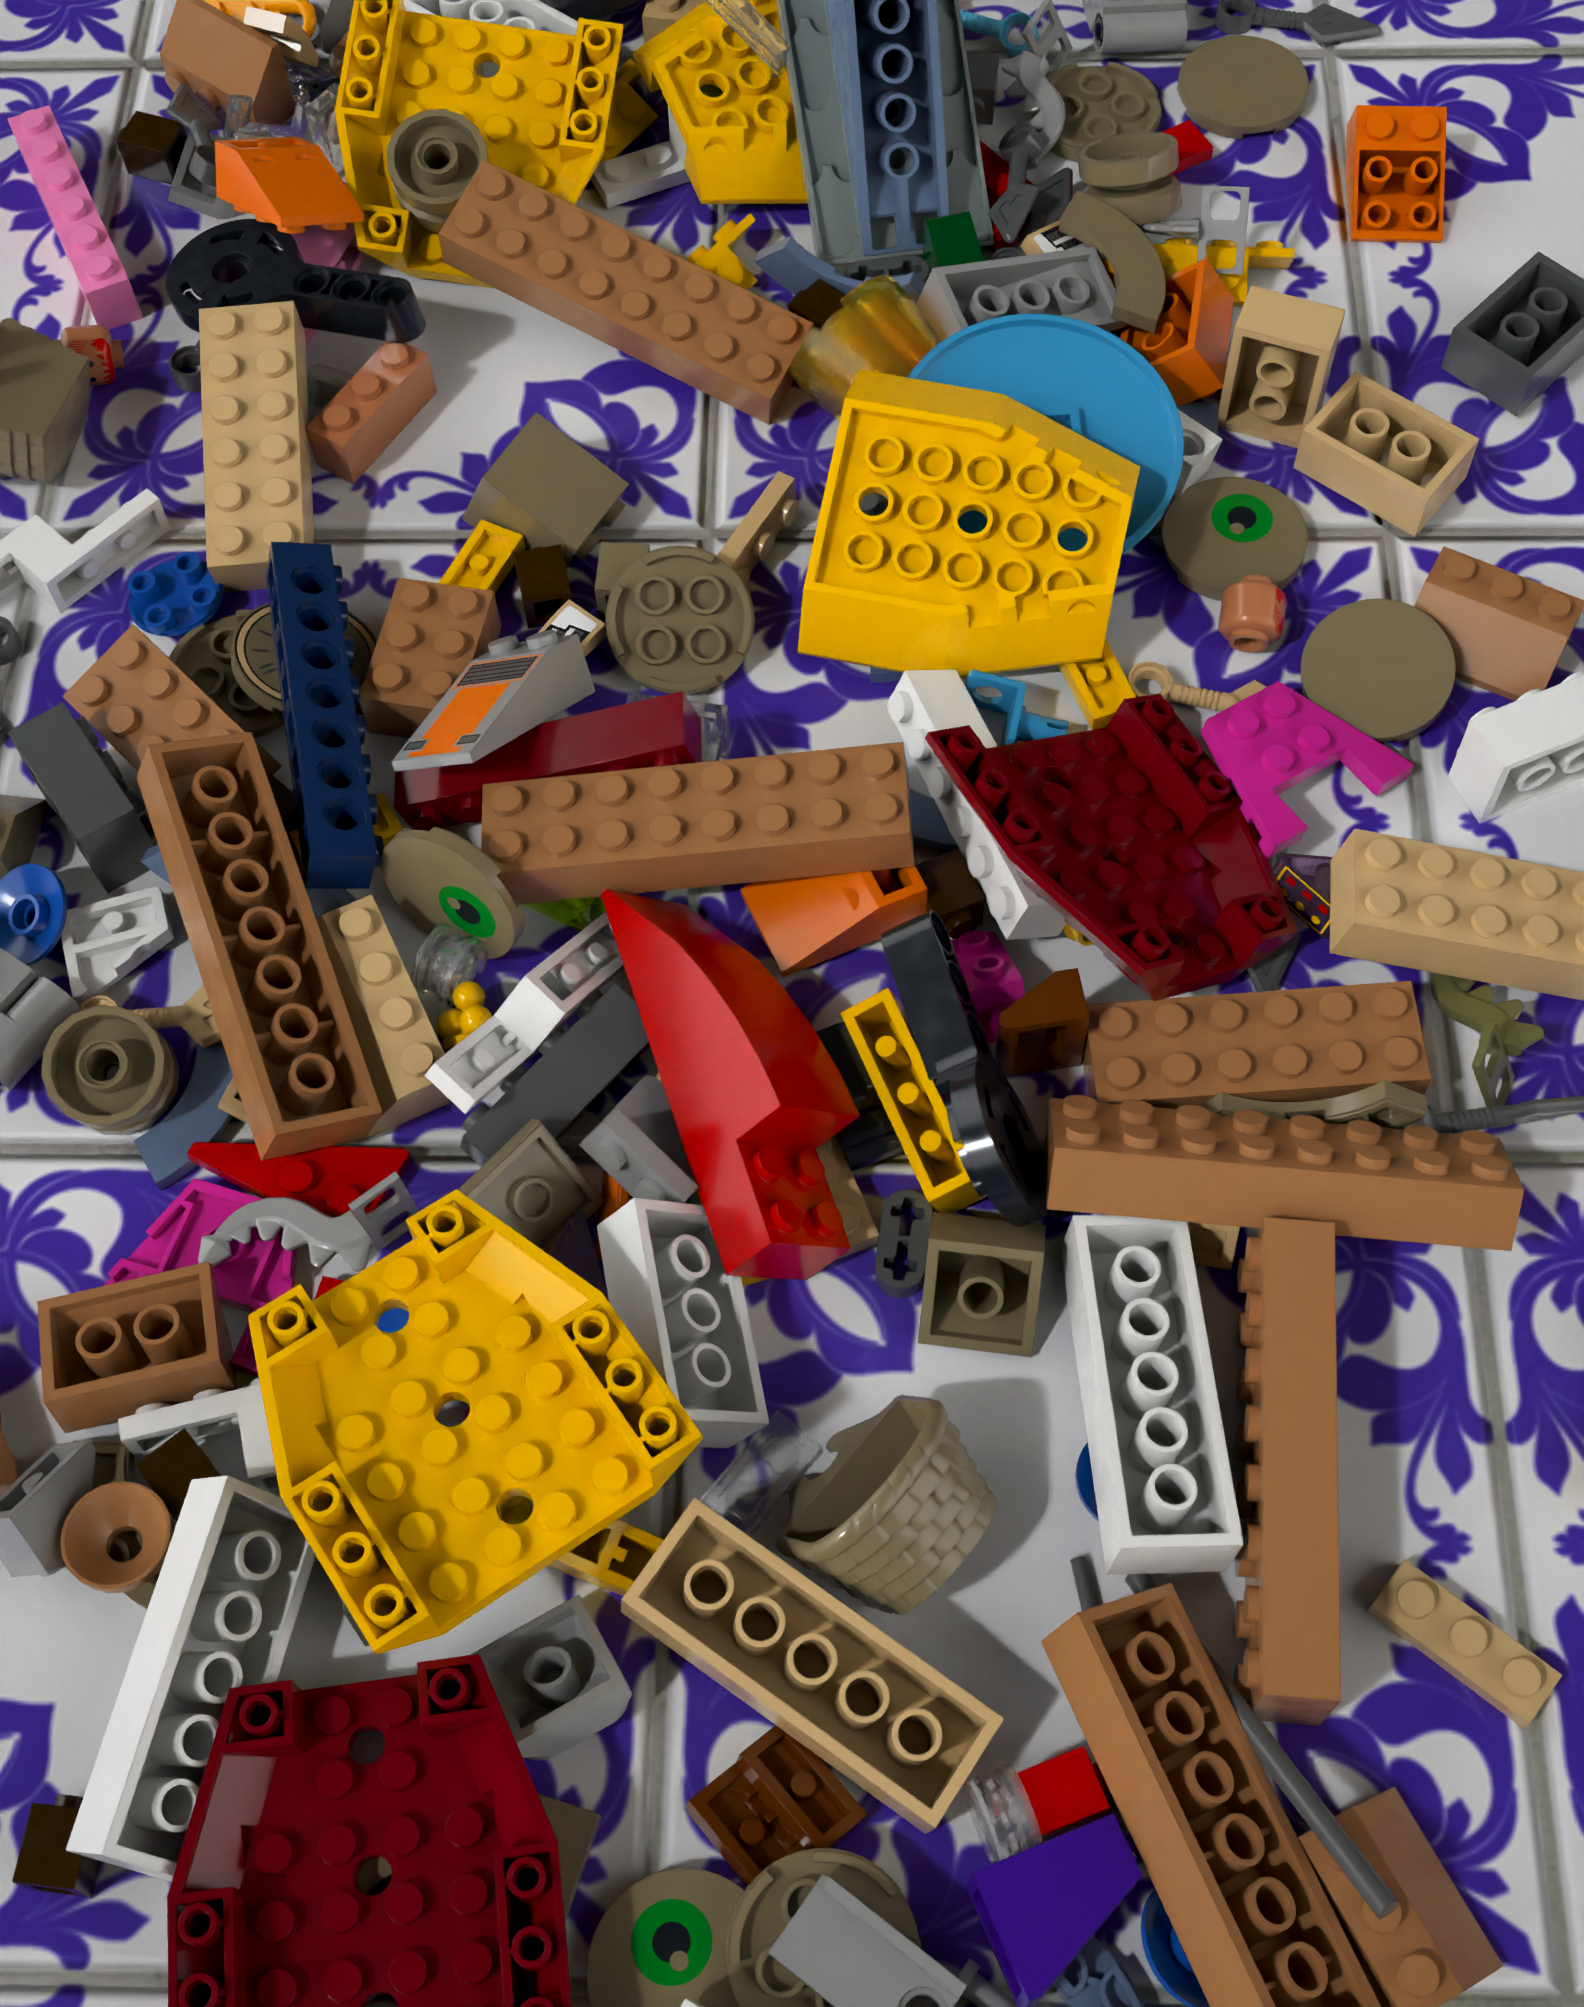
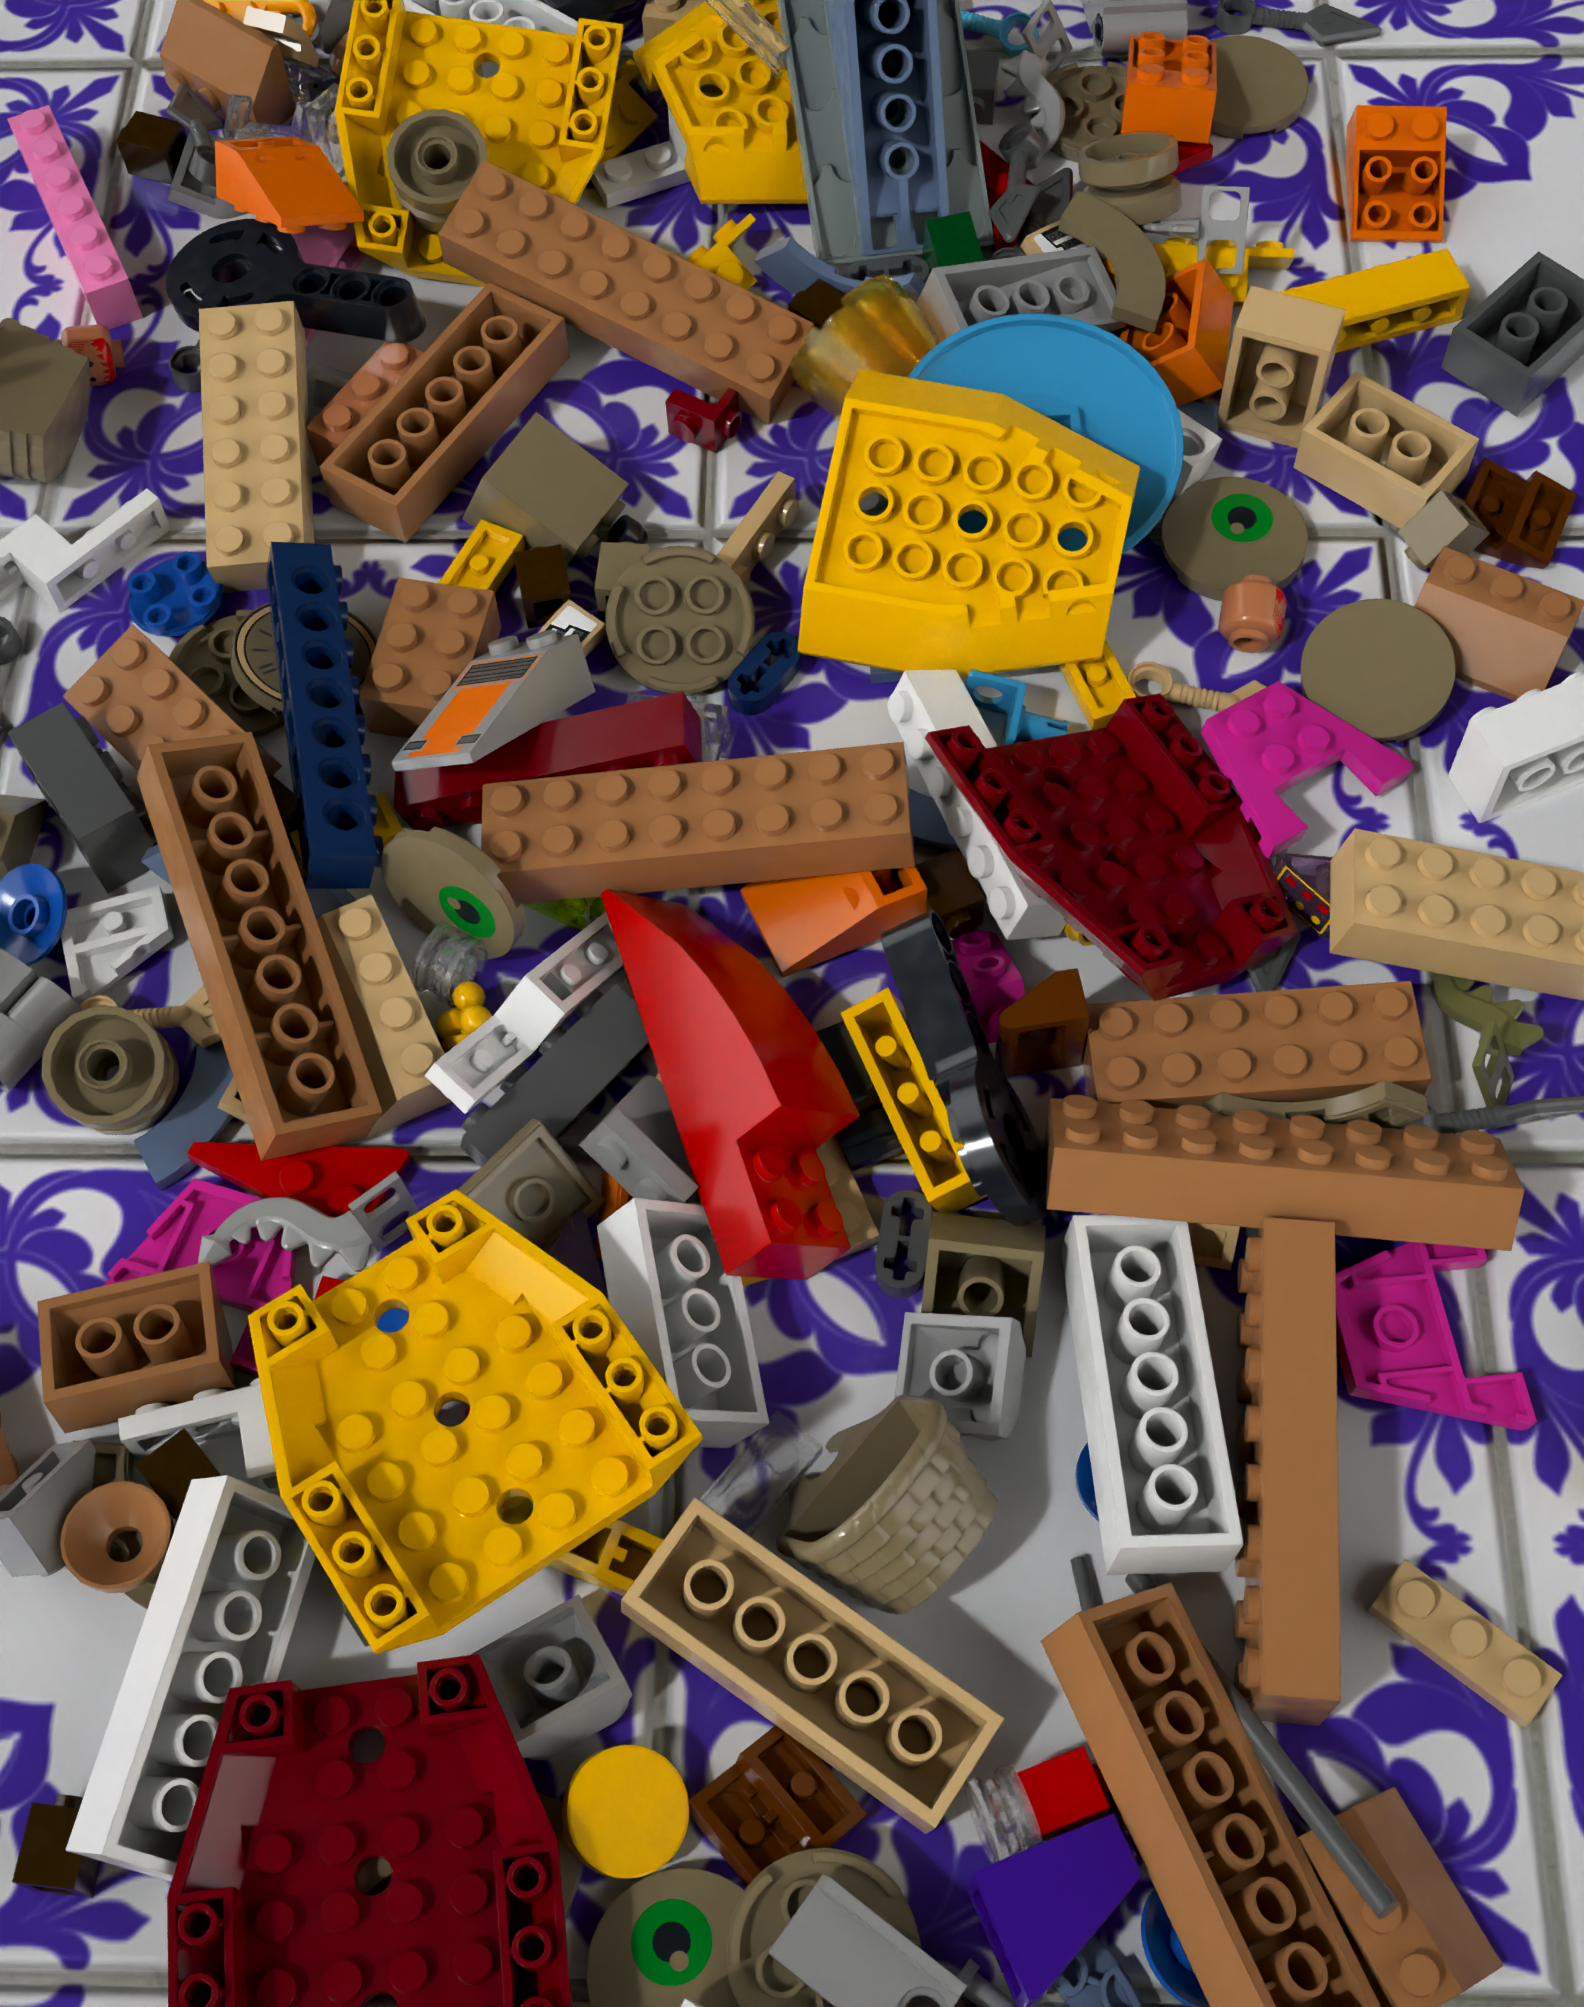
none -> medium nougat brick [319,282,570,543]
none -> yellow tile [561,1745,689,1879]
none -> black hinge [606,515,648,544]
none -> dark red bracket [665,388,742,453]
none -> dark blue beam [728,631,801,715]
none -> light grey slope [894,1312,1026,1441]
none -> orange slope [1121,31,1217,144]
none -> yellow brick [1279,248,1471,353]
none -> dark pink wing [1336,1242,1537,1431]
none -> dark tan brick [1398,490,1490,571]
none -> reddish brown slope [1462,457,1577,569]

